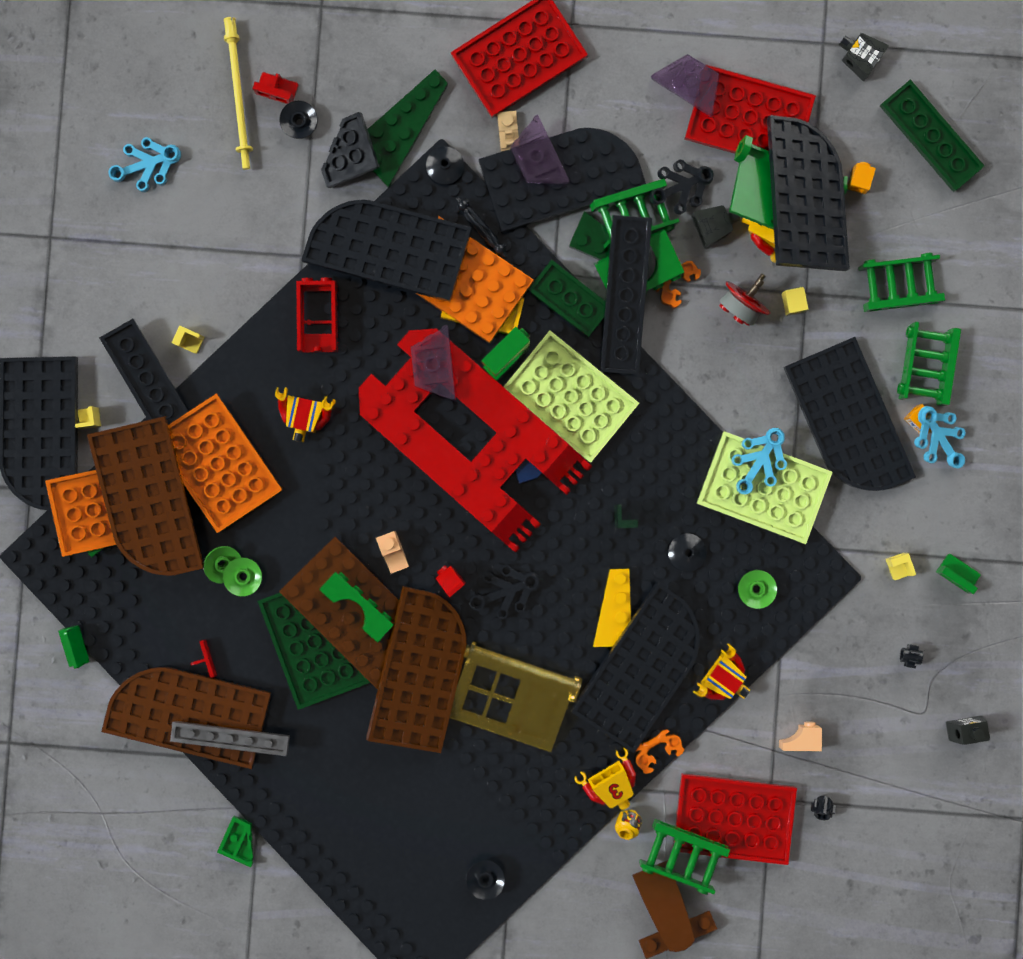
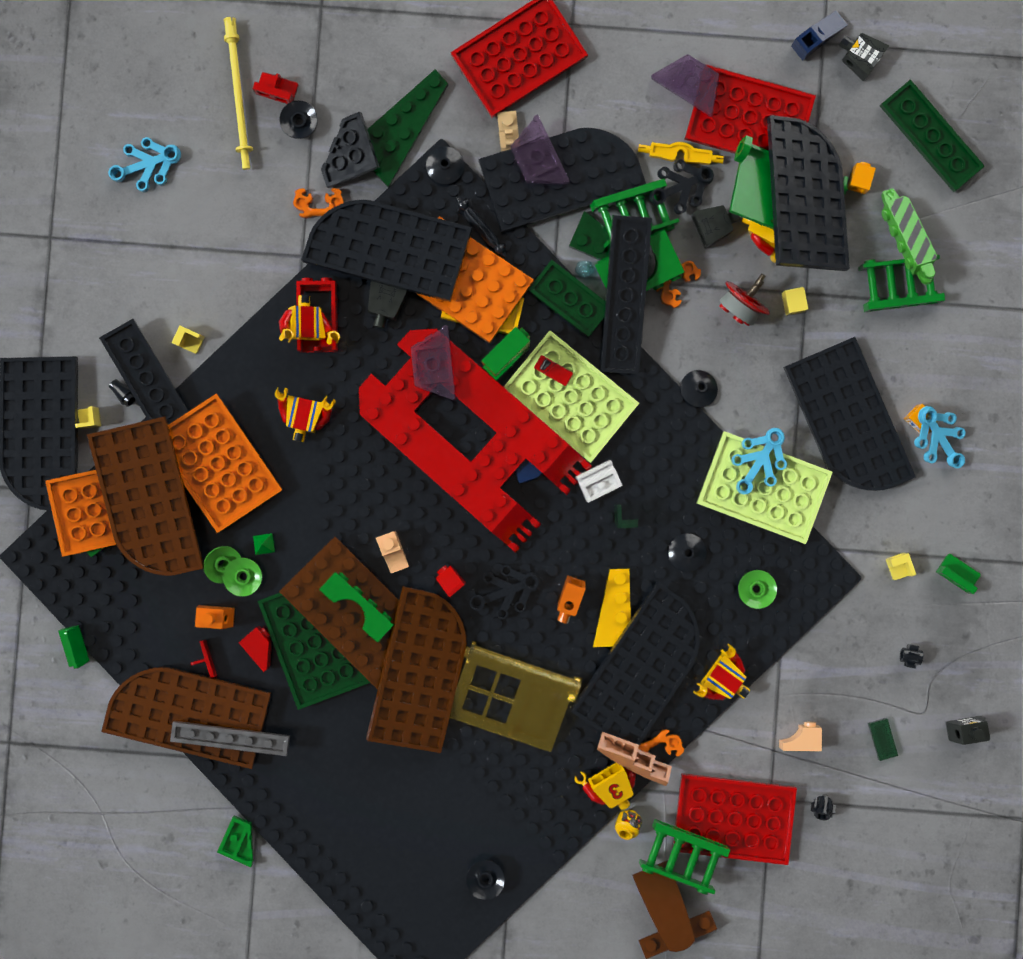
green fence [897,322,961,406] -> none
none -> black cone [109,379,136,407]
none -> orange torso [195,605,235,629]
none -> red slope [238,626,272,672]
none -> green slope [253,533,275,555]
none -> torso [279,295,340,344]
none -> orange helmet [293,188,344,218]
none -> pearl dark grey torso [368,281,408,329]
none -> red sticker [534,355,573,386]
none -> orange torso [557,575,586,624]
none -> clear light blue plate [575,261,594,277]
none -> white plate [576,460,623,503]
none -> nougat slope [597,732,672,786]
none -> yellow piece [638,142,724,165]
none -> black dish [680,370,718,408]
none -> dark blue slope [791,10,848,61]
none -> clear green tile [868,718,898,761]
none -> bright green hinge [881,188,937,285]

